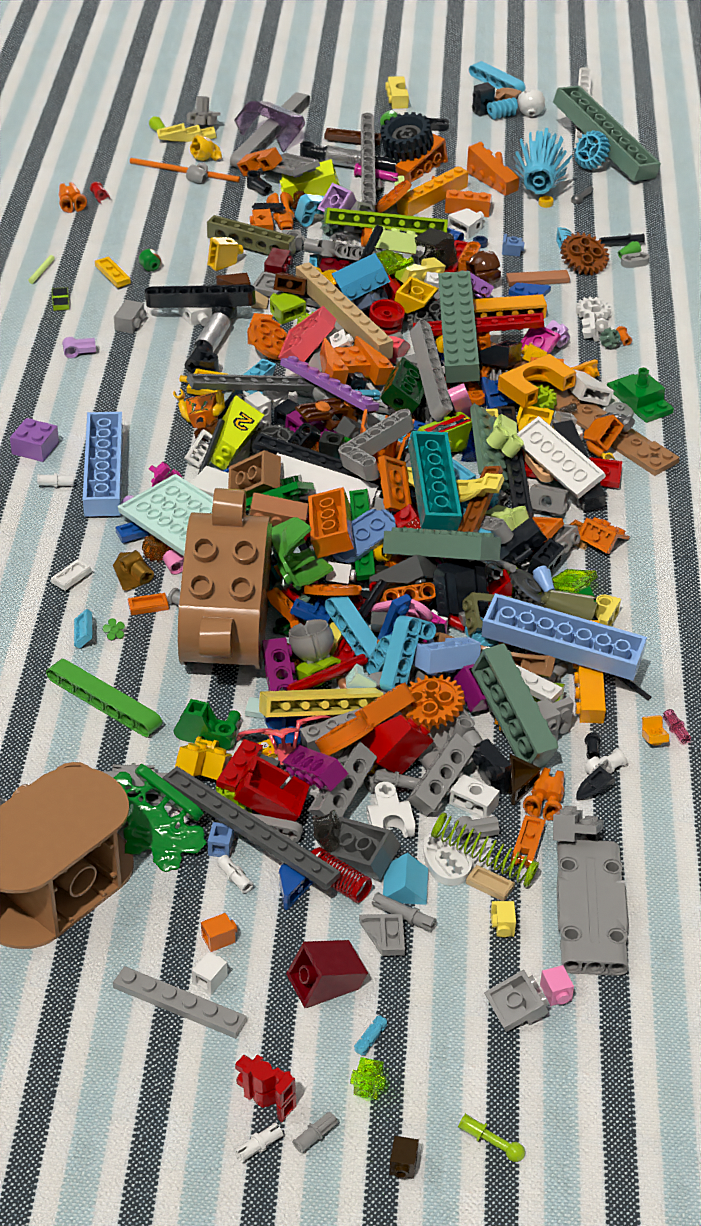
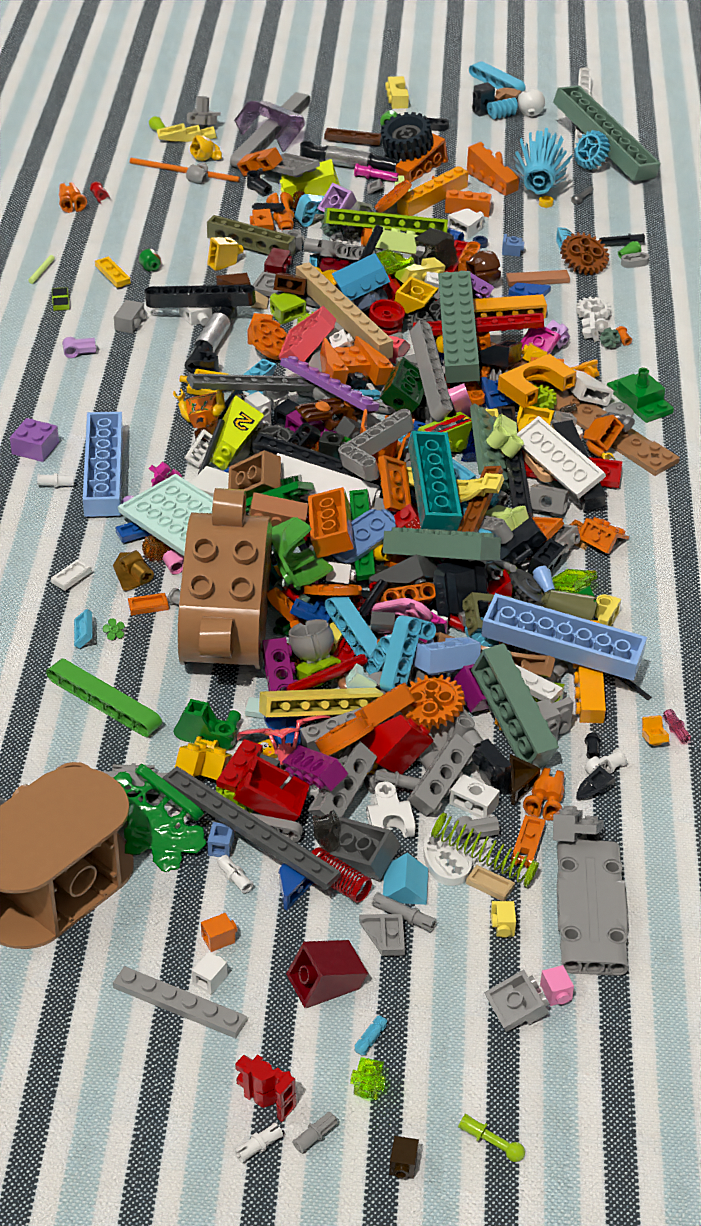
light grey beam [361,113,376,212] -> none
blue plate [378,594,412,640] -> none
none -> clear smoke arm [340,226,358,241]

